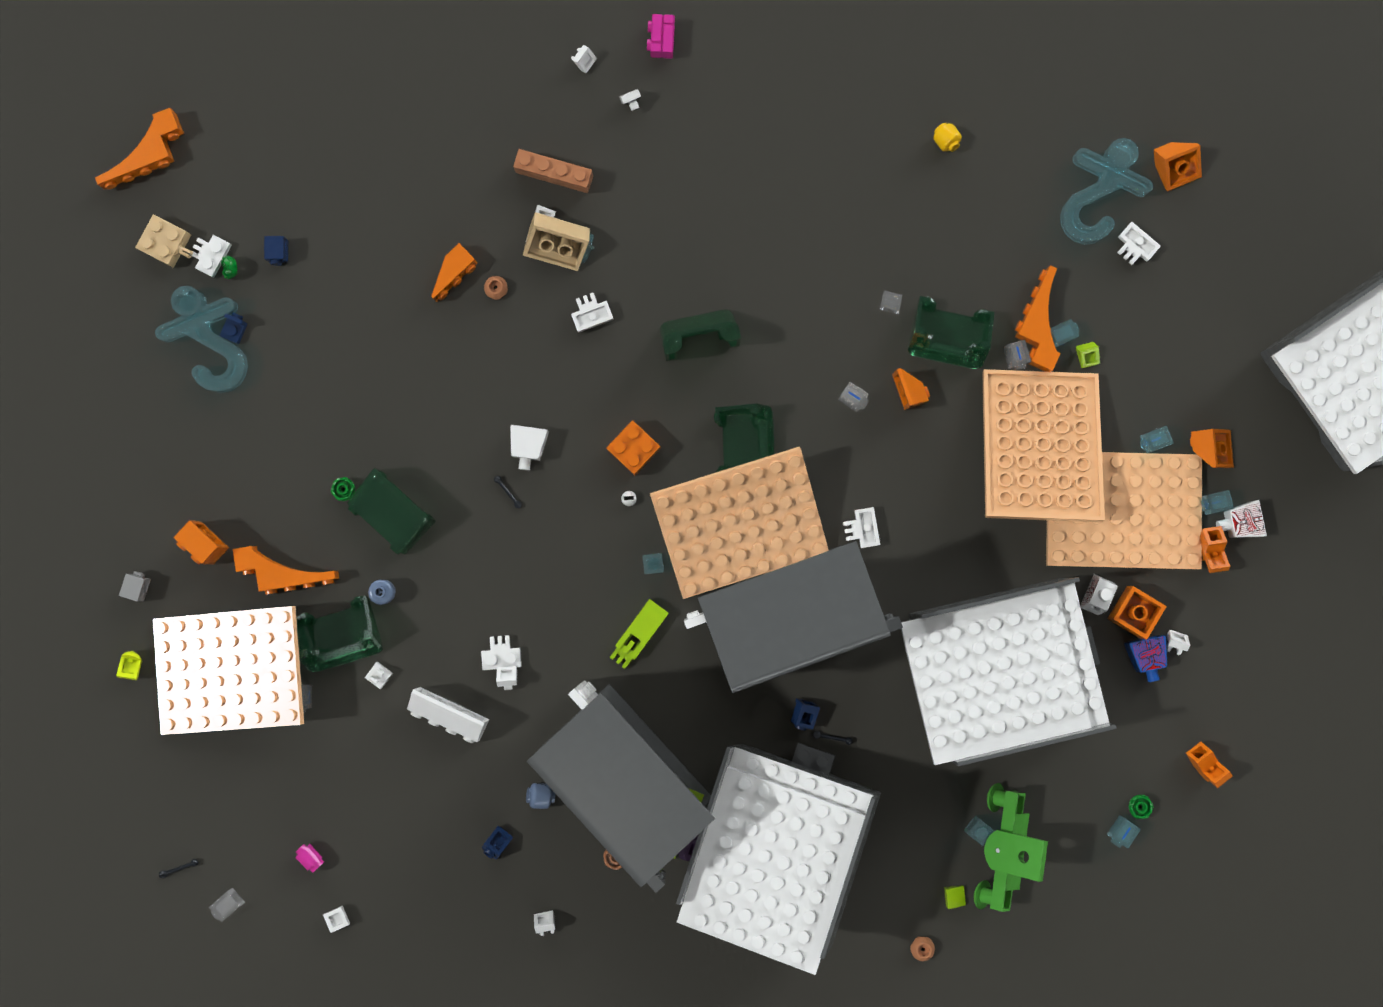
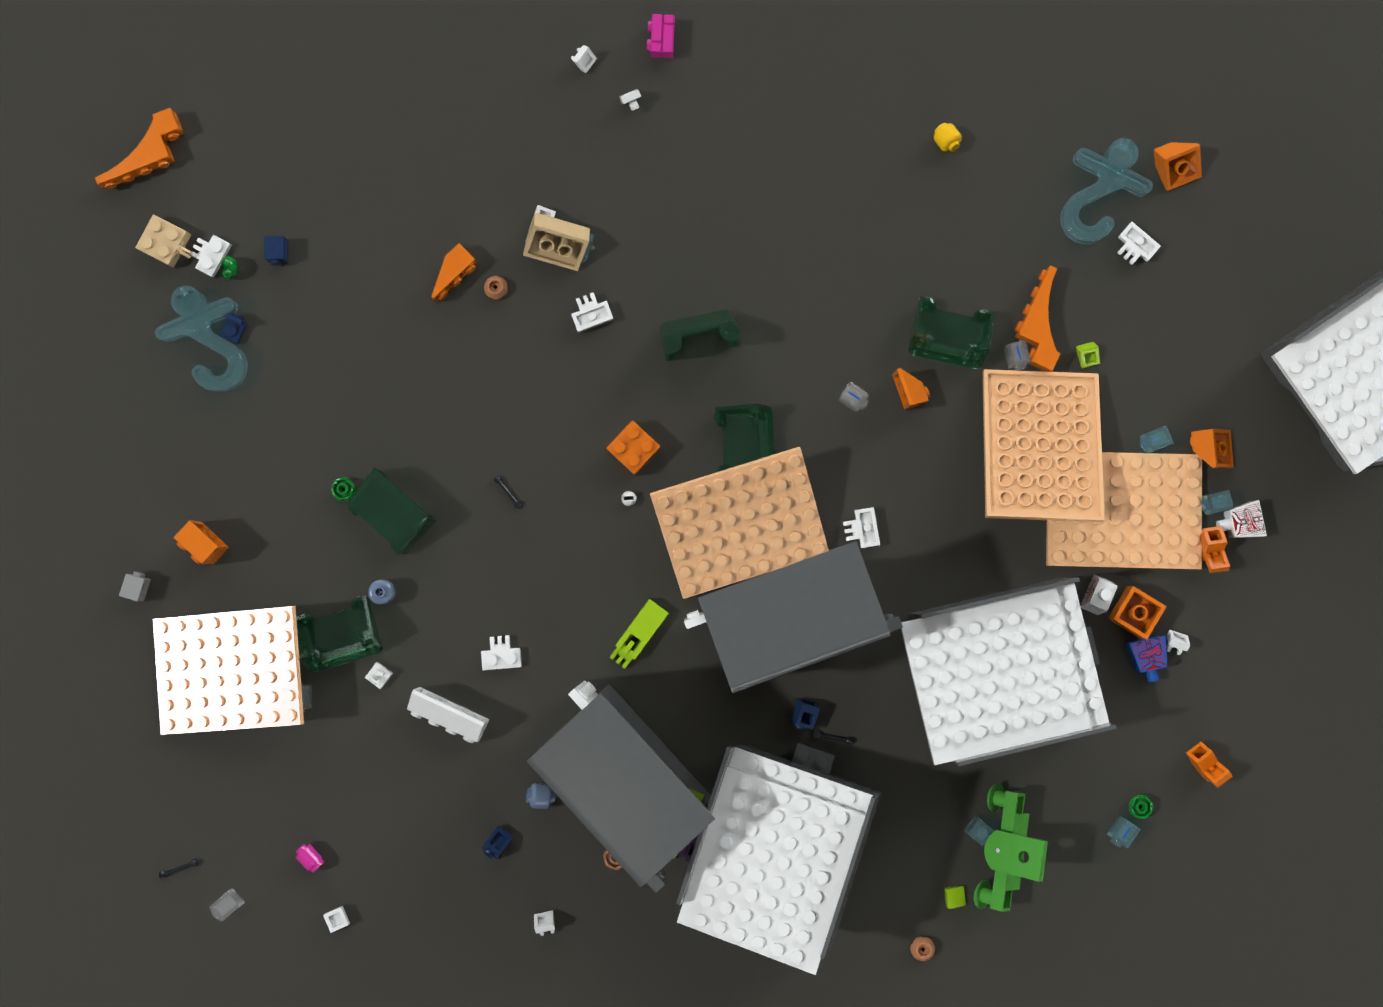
neon yellow plate [116,651,142,680] -> none
orange arch [233,546,340,595] -> none
white tile [496,666,517,690] -> none
white torso [510,425,549,471] -> none
nougat brick [513,149,593,193] -> none
clear light blue brick [642,553,664,575] -> none
clear slope [879,290,902,314] -> none
clear light blue brick [1050,319,1080,348] -> none

